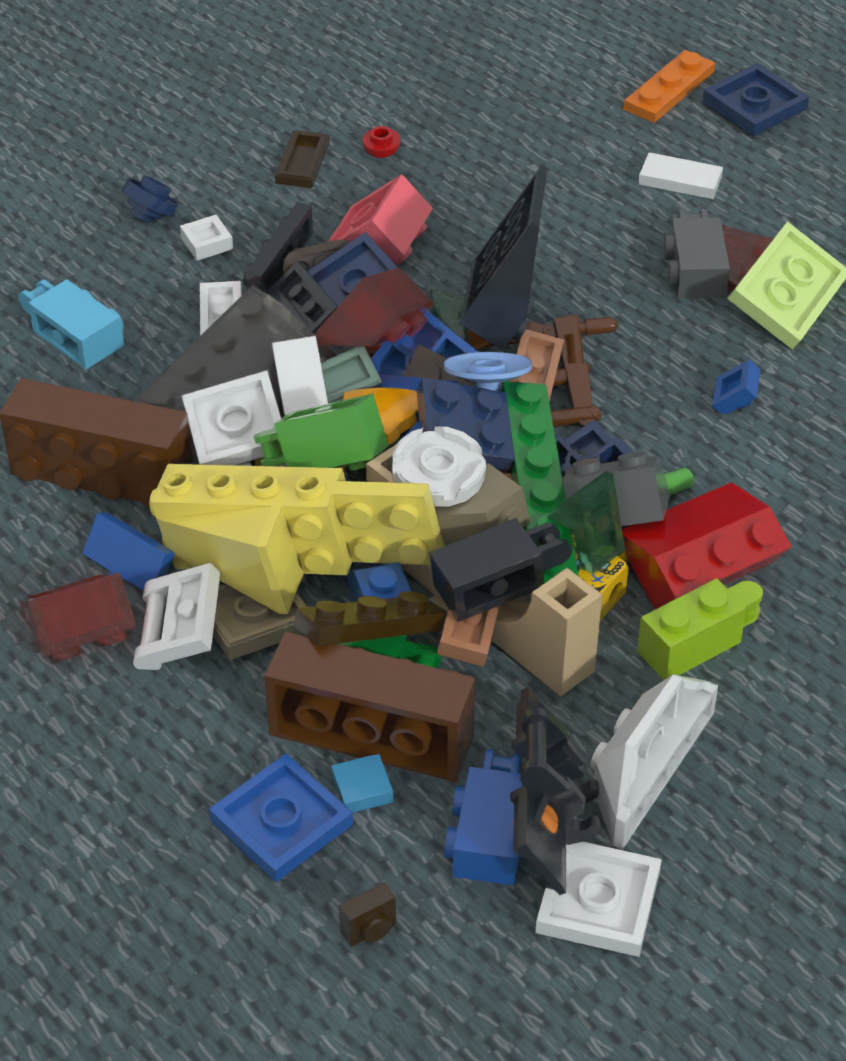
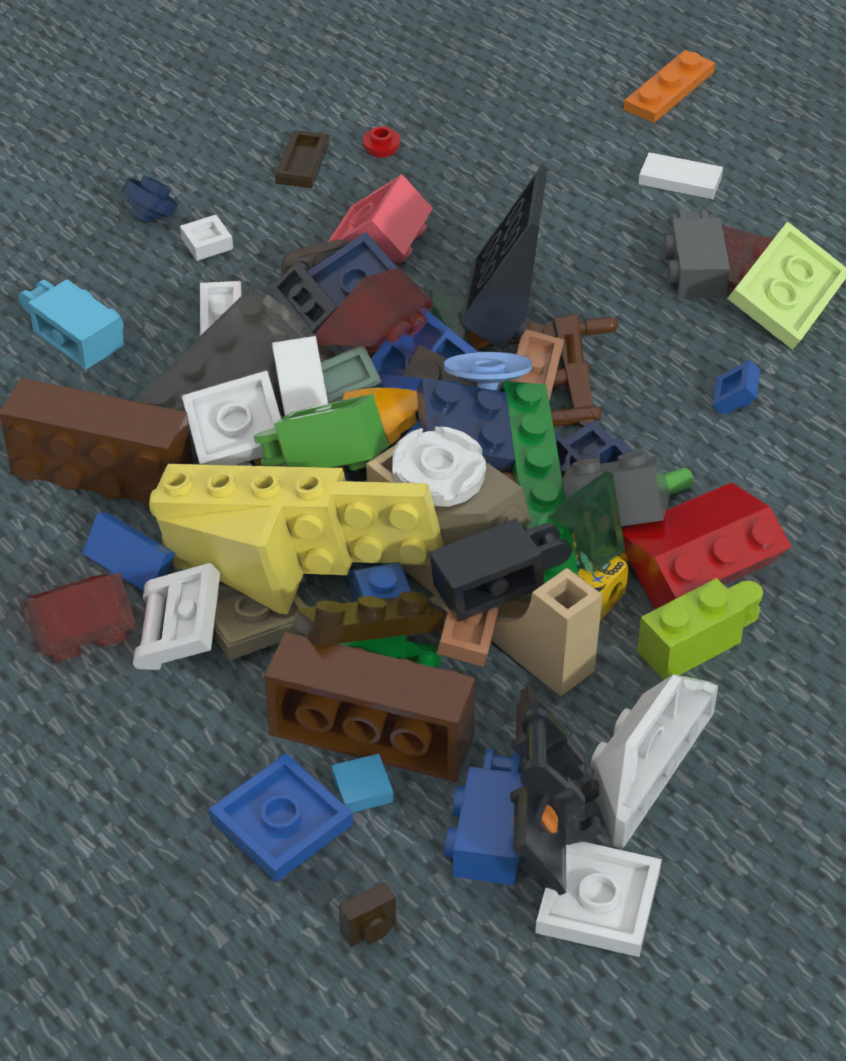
black plate [243,202,313,305] -> none
dark blue plate [703,63,809,137] -> none

